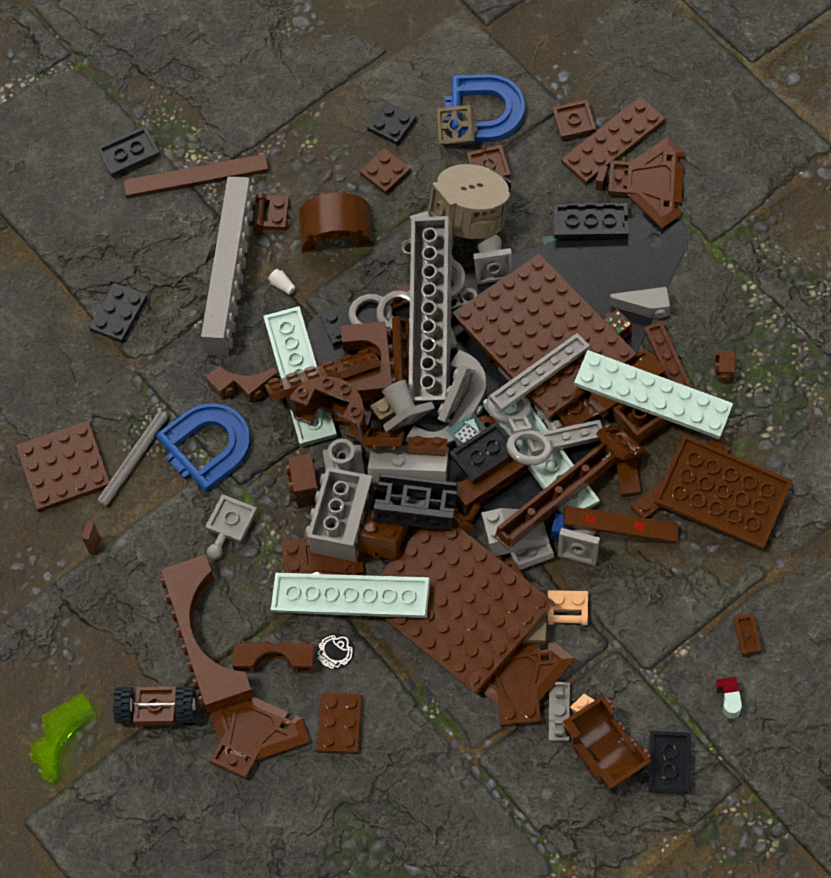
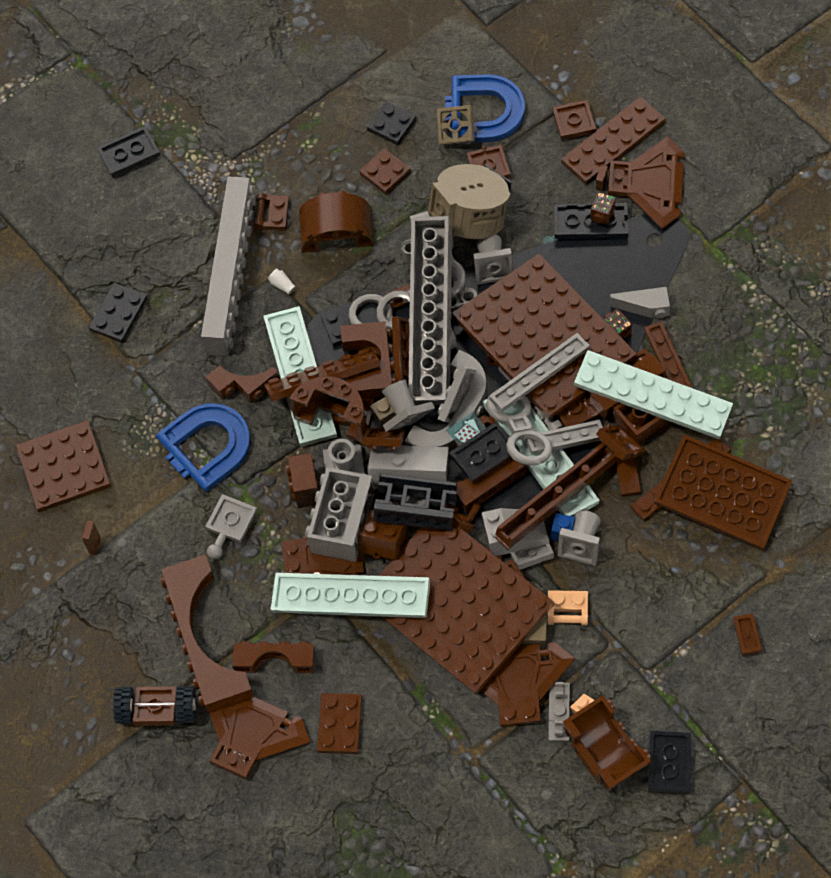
clear neon green arch [28,692,96,784] -> none
light grey axle [98,412,167,506] -> none
reddish brown tile [124,154,269,198] -> none
black sticker [316,633,354,669] -> none
reddish brown plate [407,436,448,455] -> none
reddish brown tile [563,506,678,544] -> none
reddish brown brick [715,351,735,382] -> none
leg [715,676,742,719] -> none
none -> brick [590,192,616,225]

